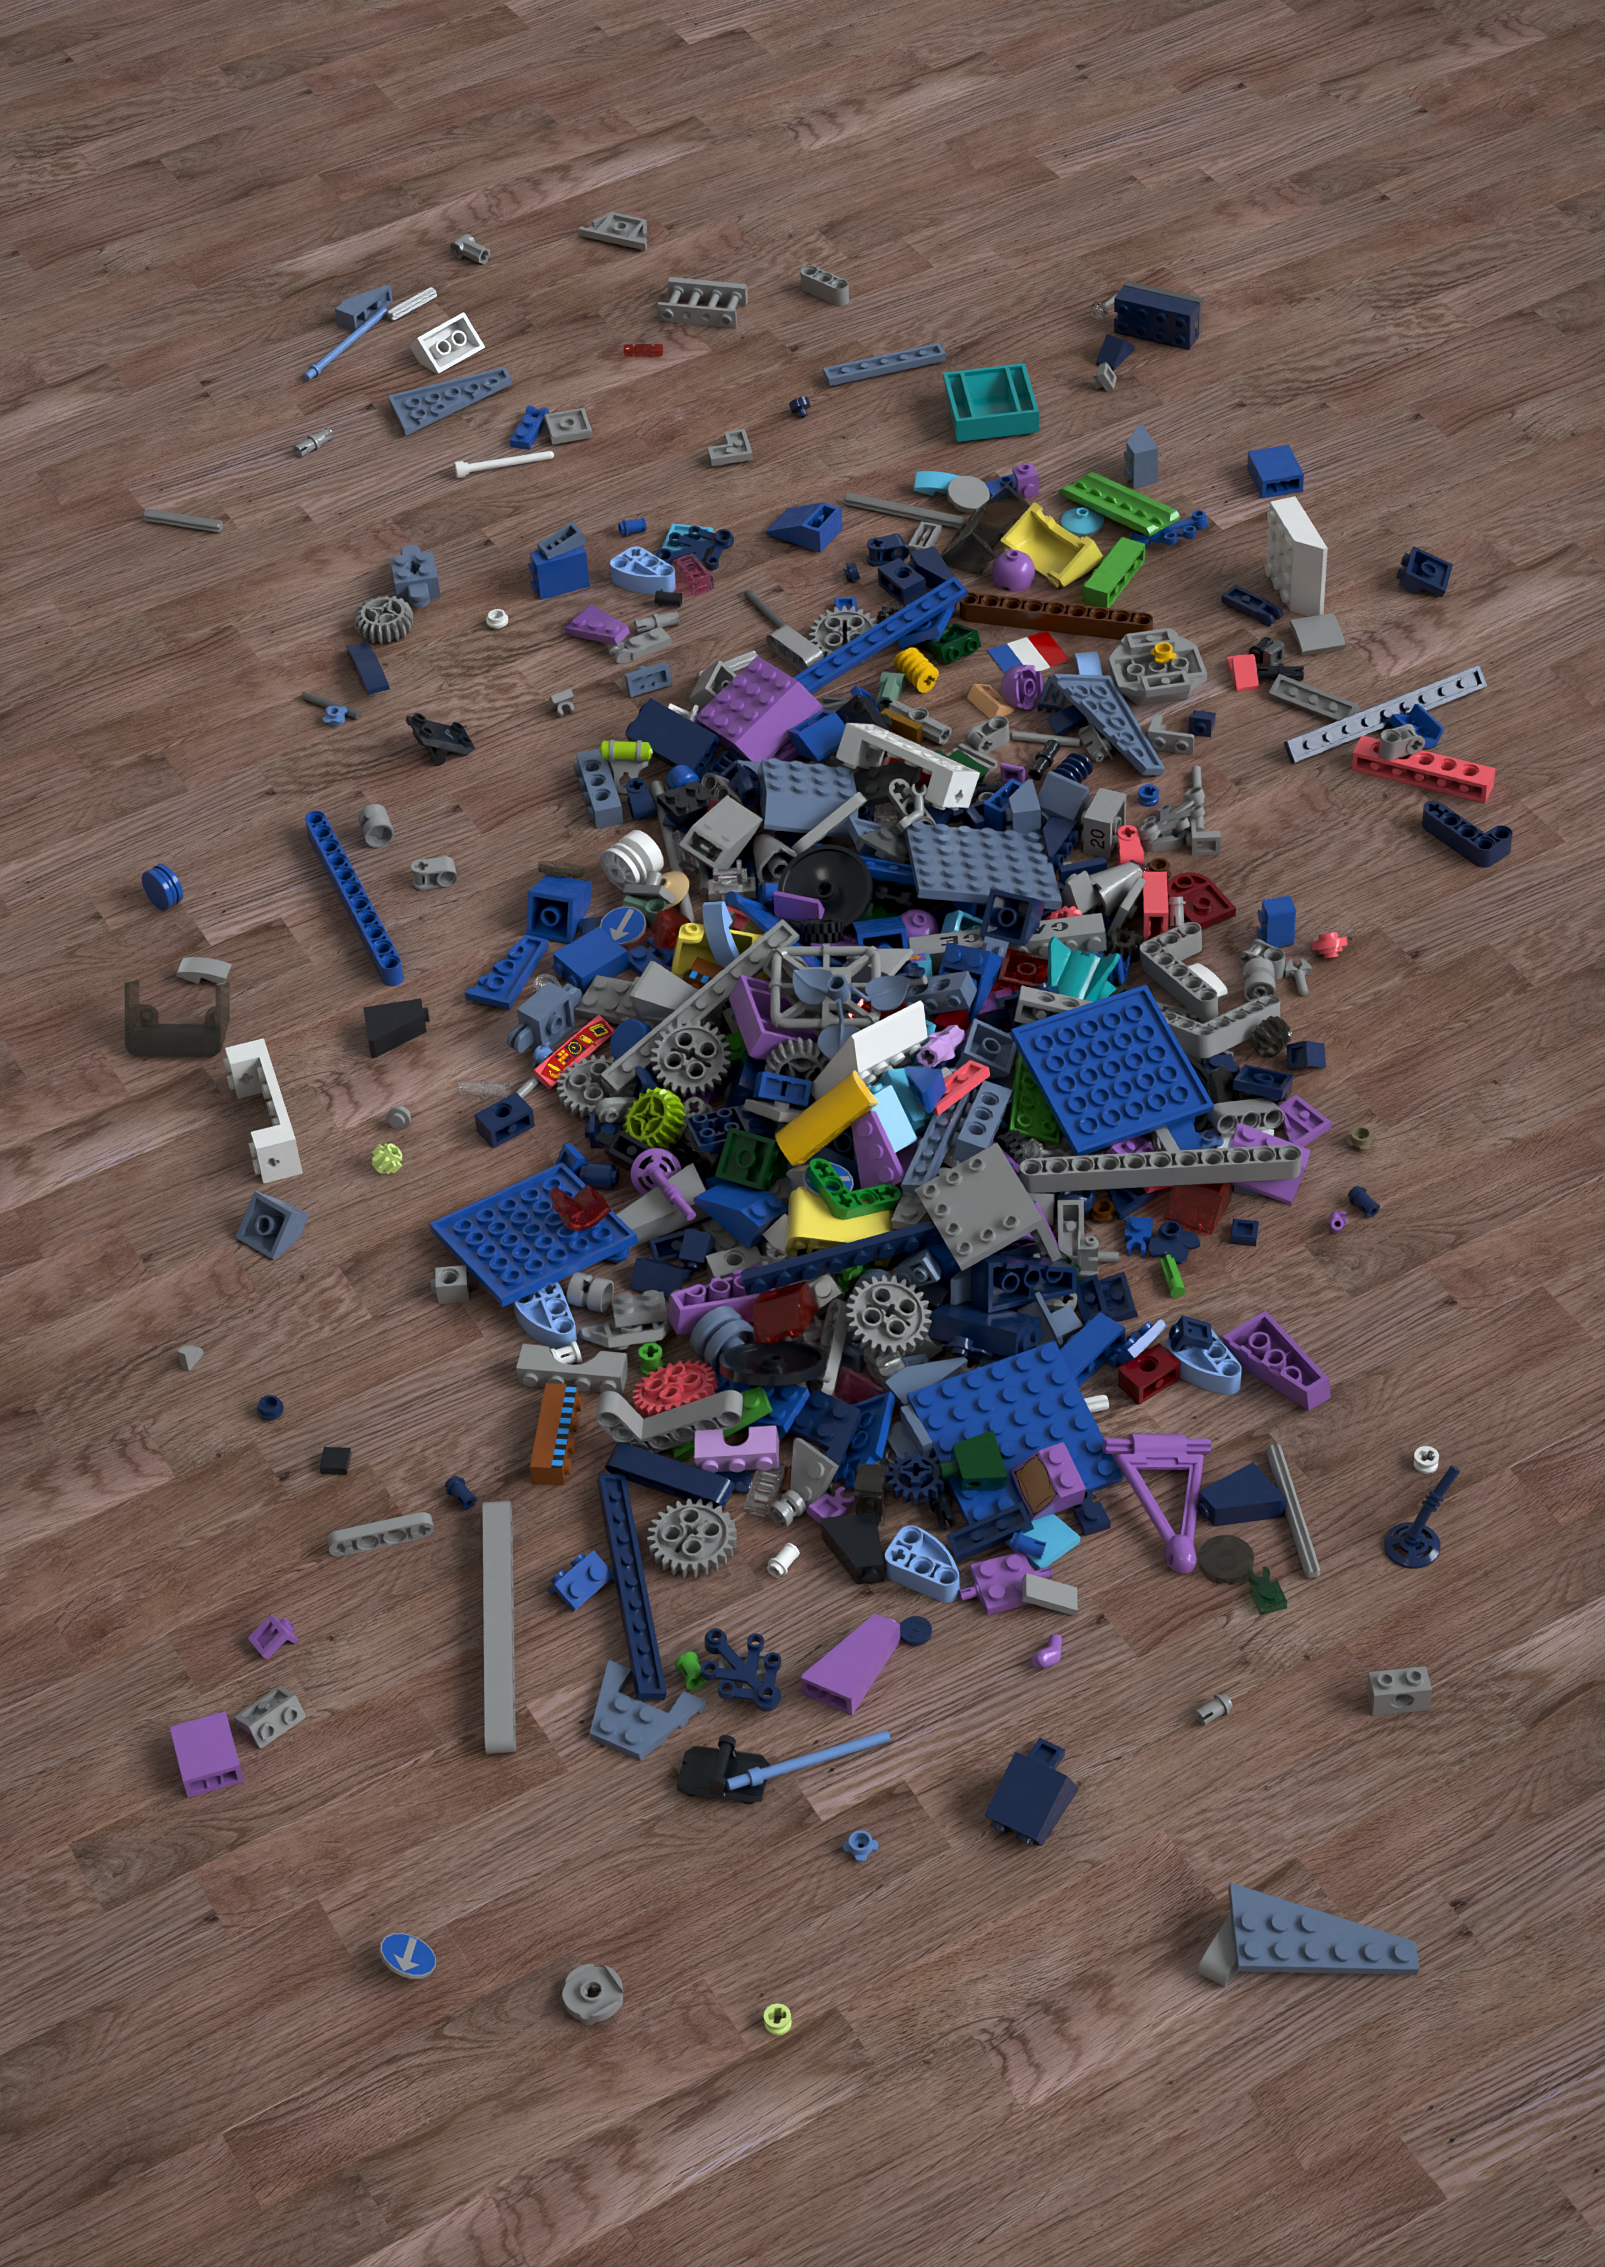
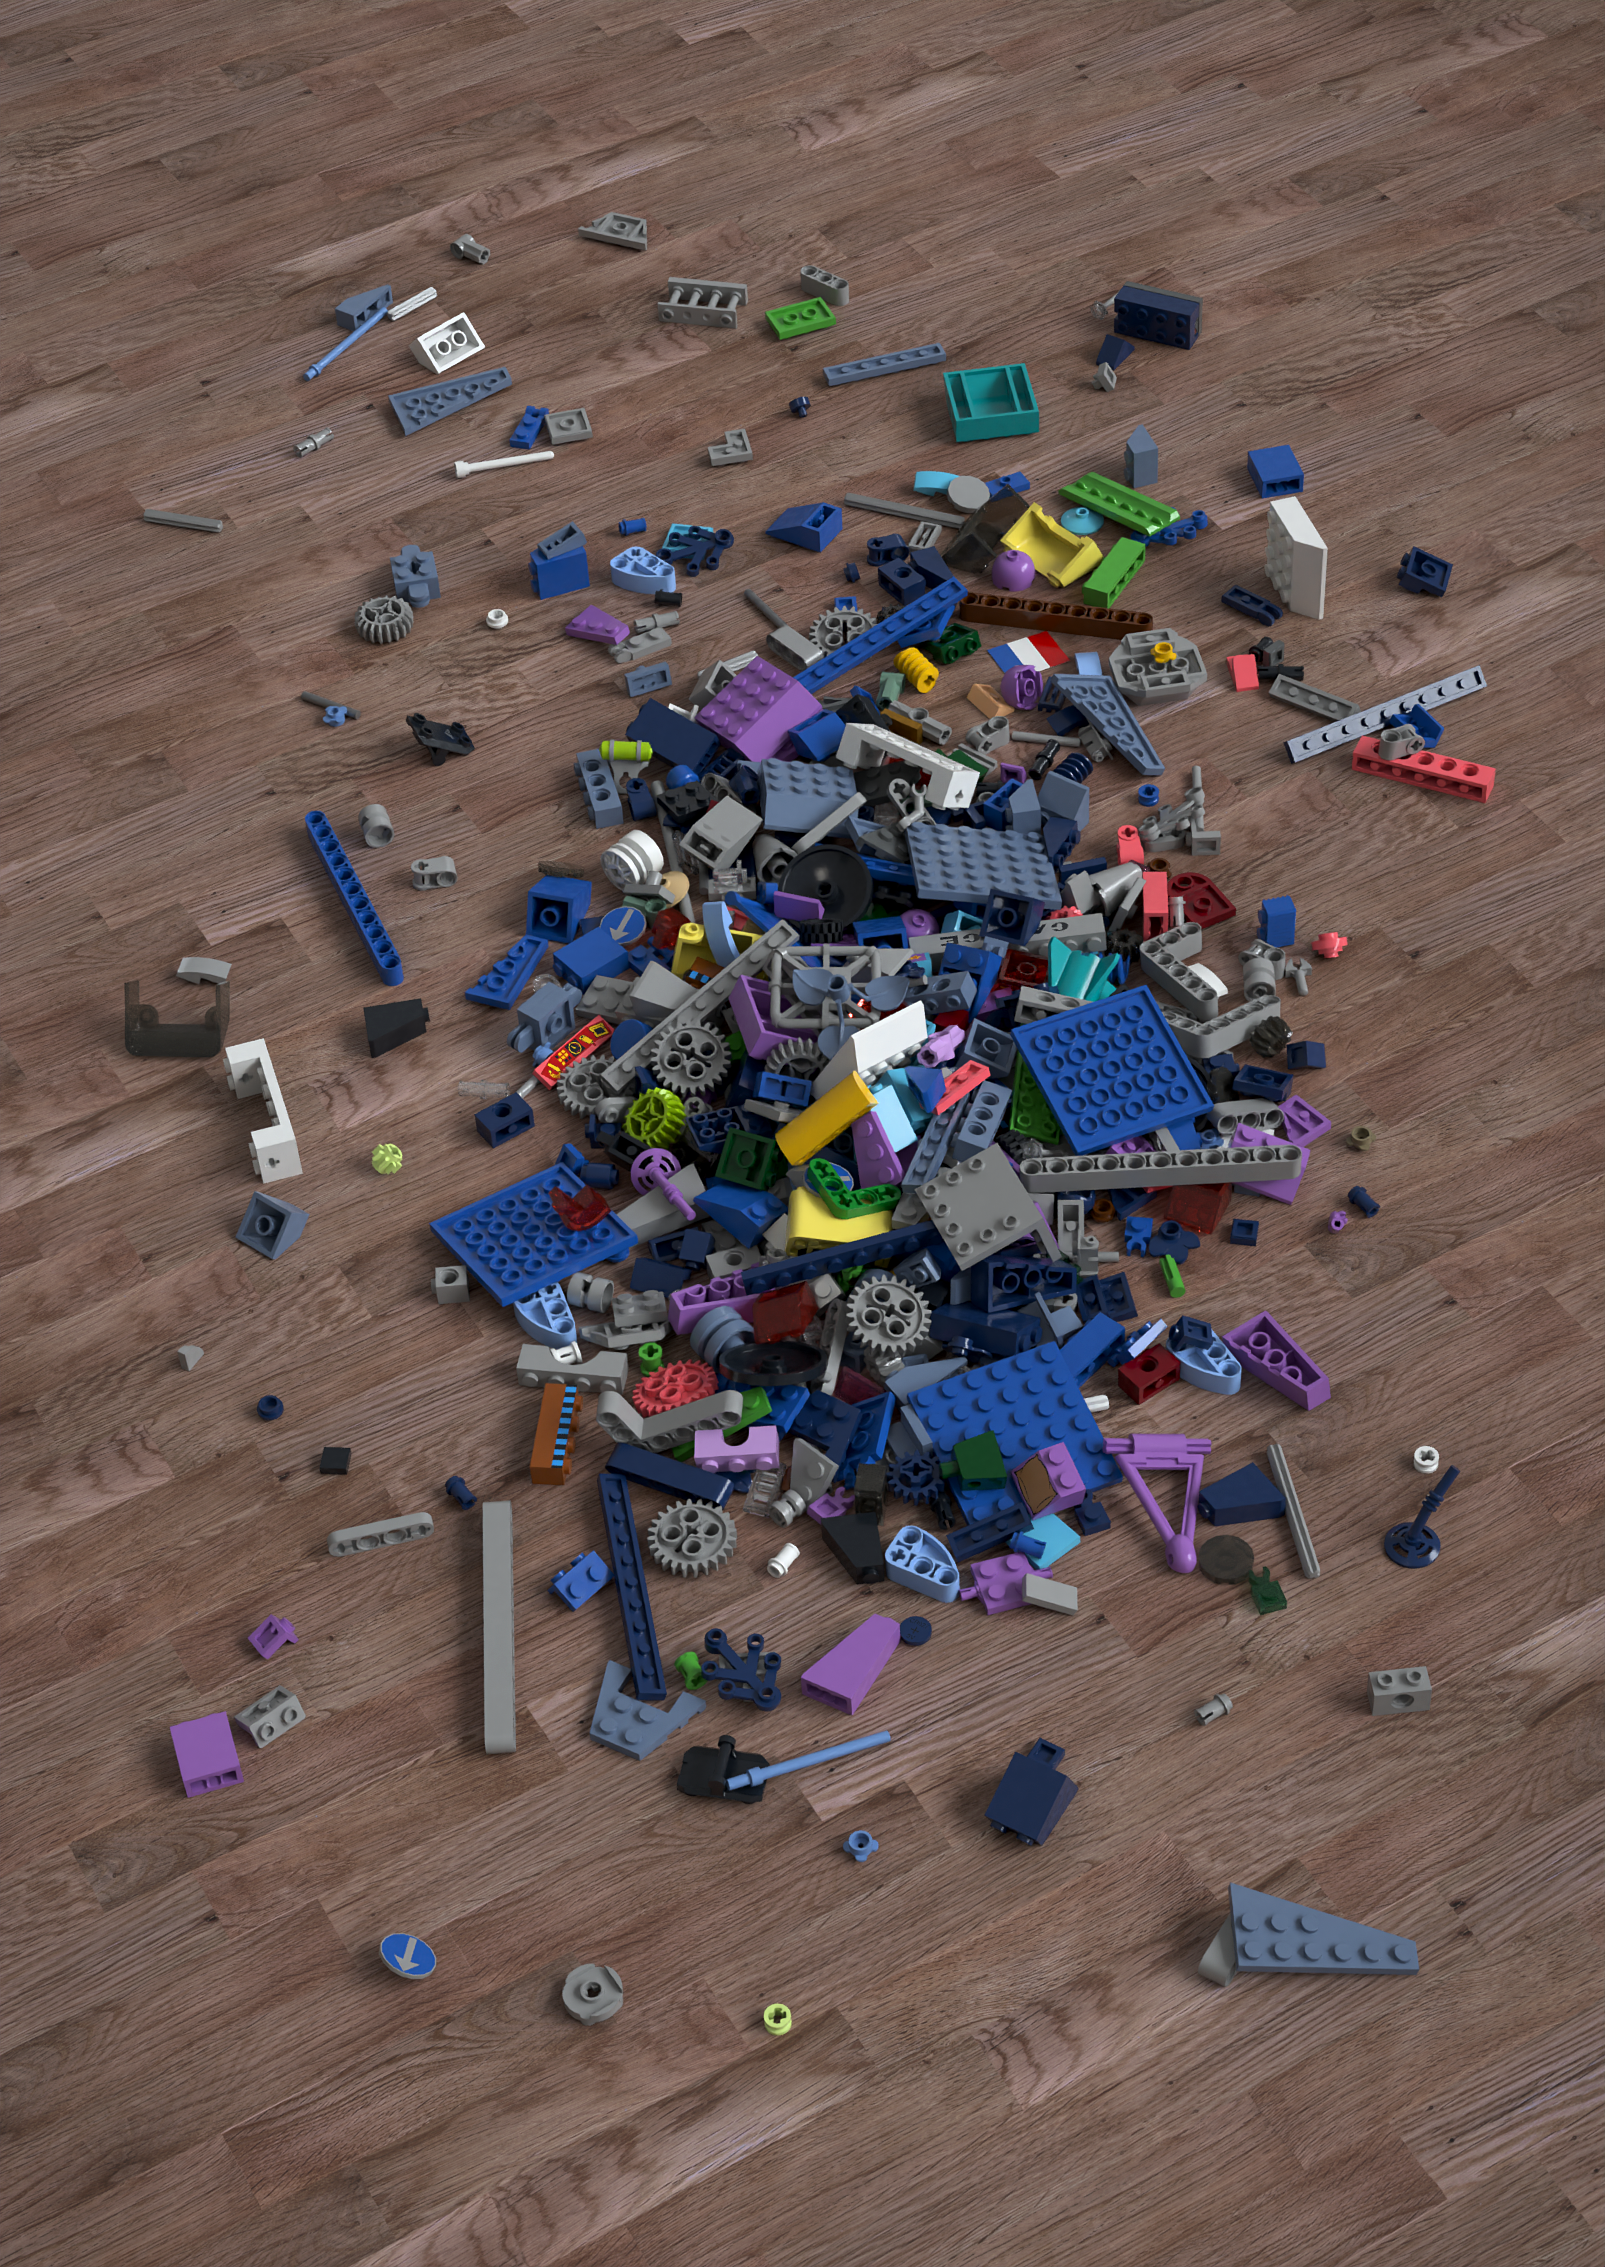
blue head [142,864,183,910] -> none
dark blue slope [346,641,390,695] -> none
light grey plate [386,1106,411,1130] -> none
light grey tile [547,688,574,718] -> none
clear red axle [623,344,663,356] -> none
clear pink slope [674,553,714,596] -> none
medium lavender bracket [1012,463,1039,500] -> none
medium lavender arm [1031,1634,1062,1668] -> none
light grey brick [1081,788,1126,859] -> none
light grey bracket [1148,714,1194,755] -> none
dark blue bracket [1188,710,1216,737] -> none
light grey slope [1289,613,1346,656] -> none
dark blue beam [1422,801,1513,868] -> none
none -> bright green plate [765,297,836,340]

